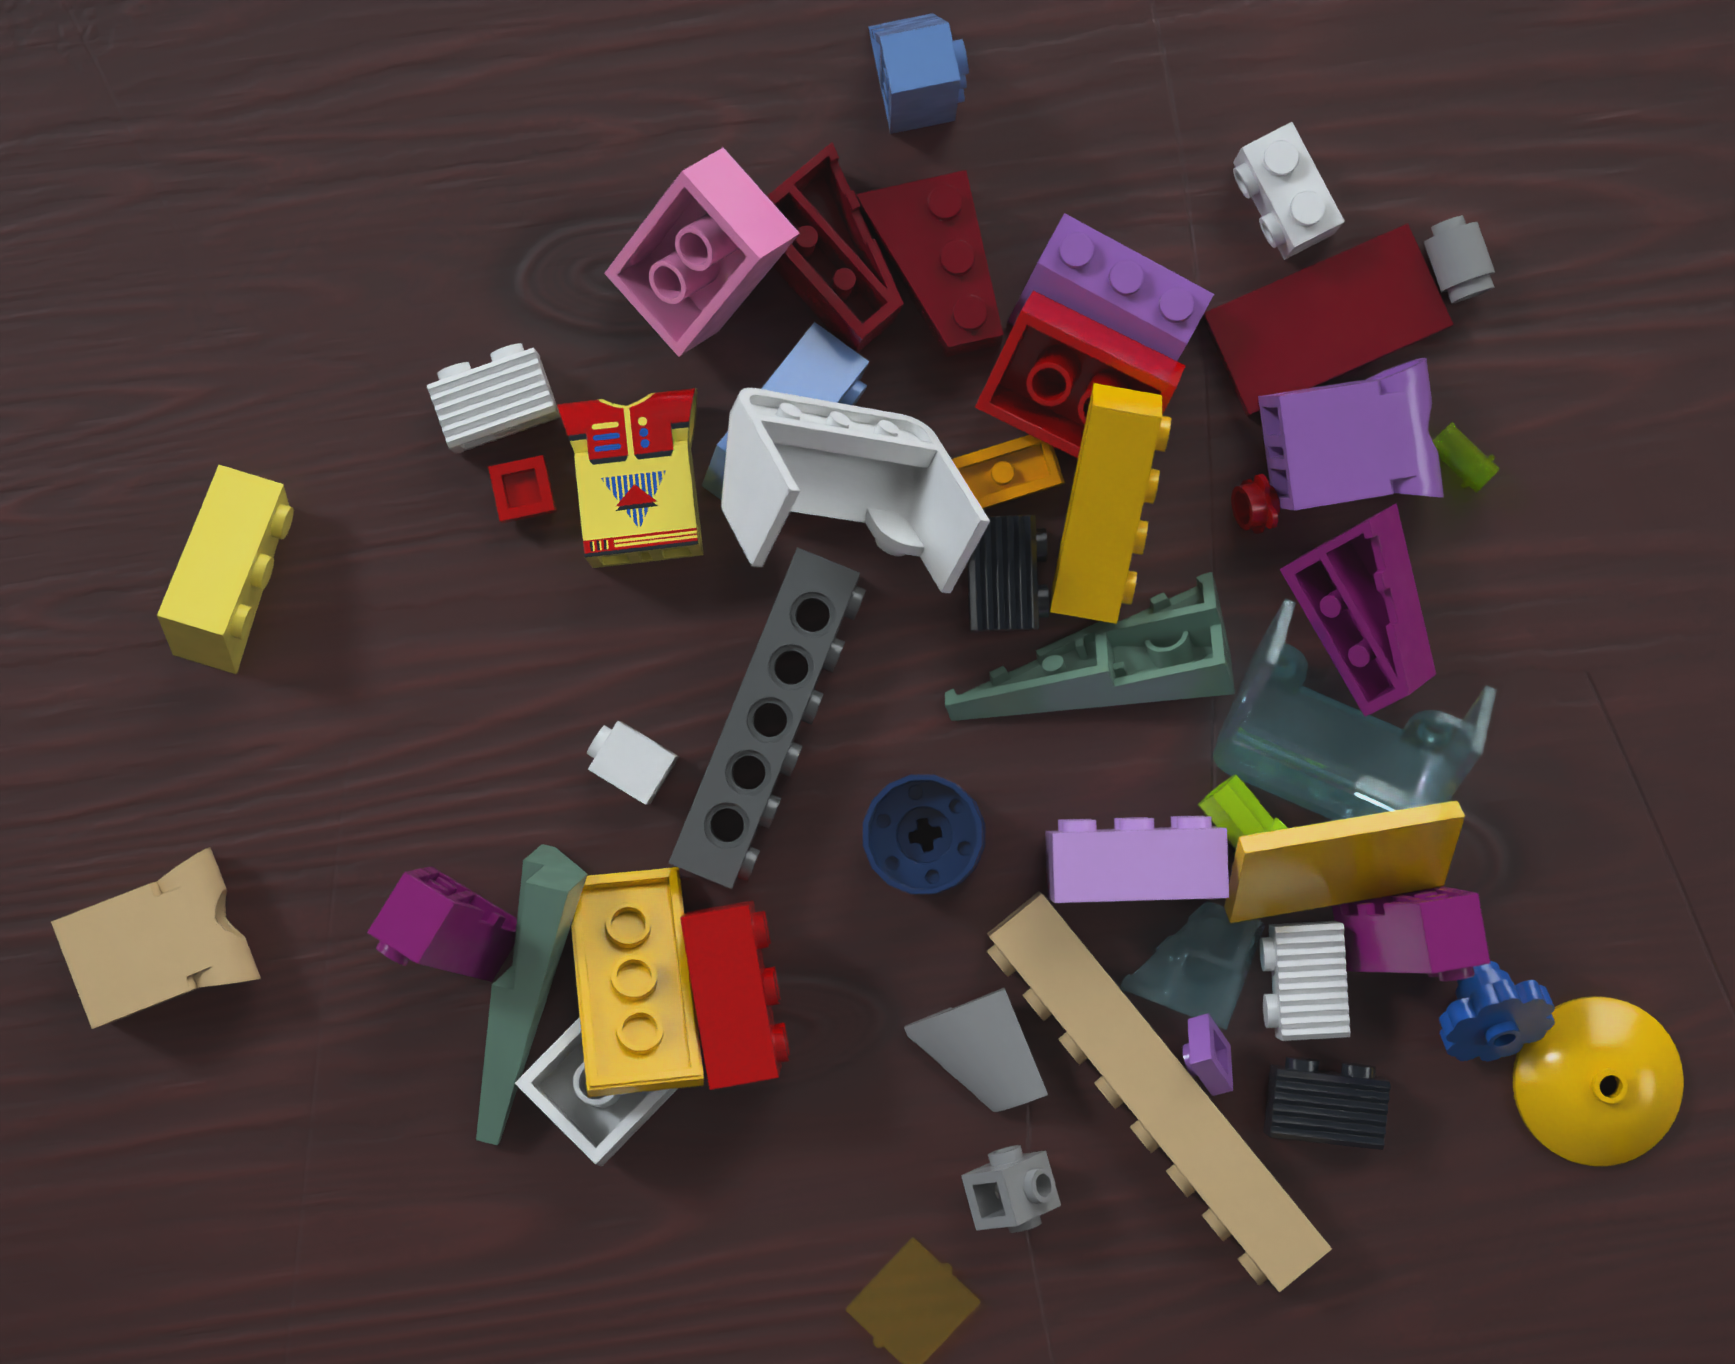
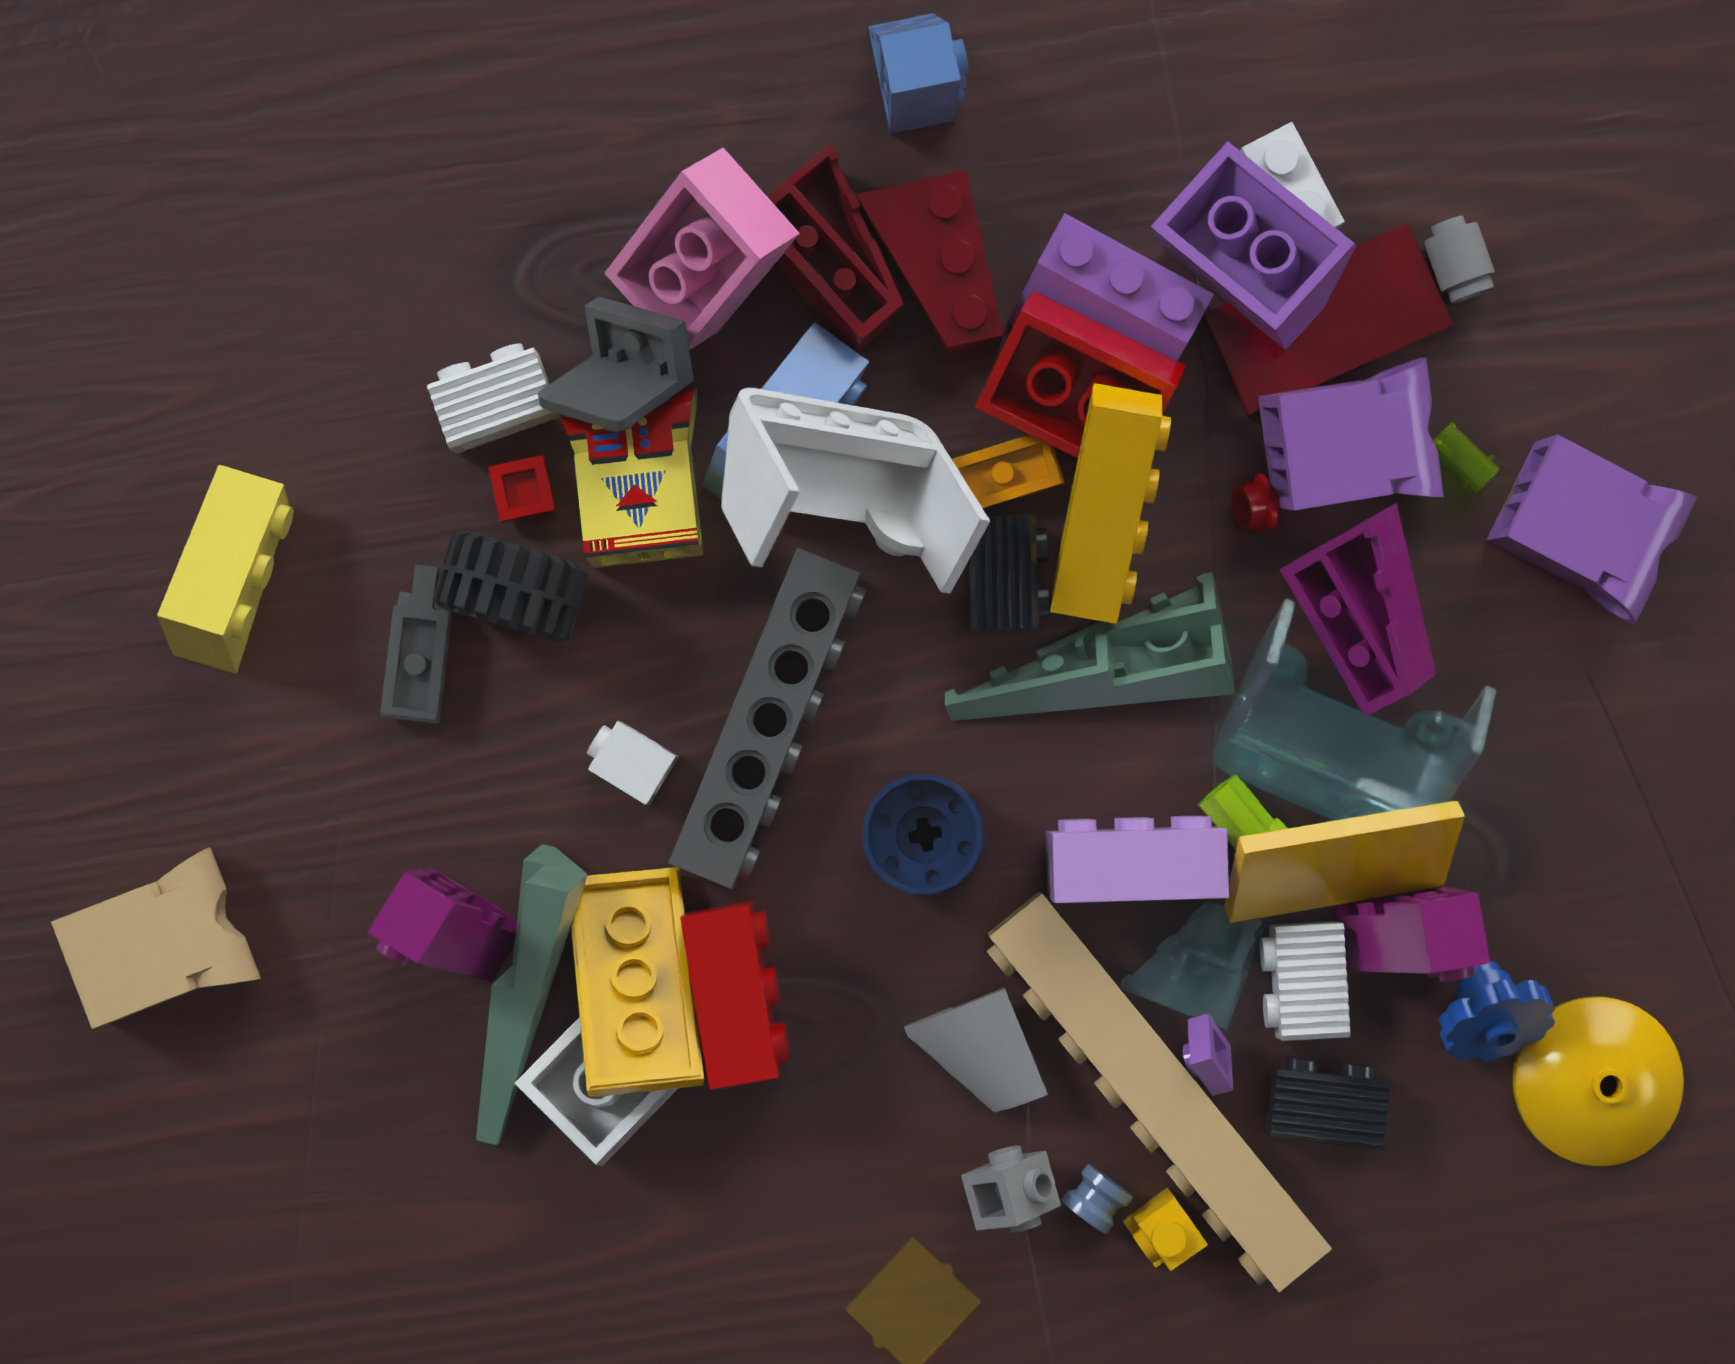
none -> dark grey hinge [380,564,453,723]
none -> black tyre [432,531,589,642]
none -> dark grey bracket [538,296,694,432]
none -> sand blue wheel [1061,1163,1134,1234]
none -> yellow brick [1122,1188,1208,1271]
none -> medium lavender slope [1151,141,1356,350]
none -> medium lavender piece [1486,434,1698,625]

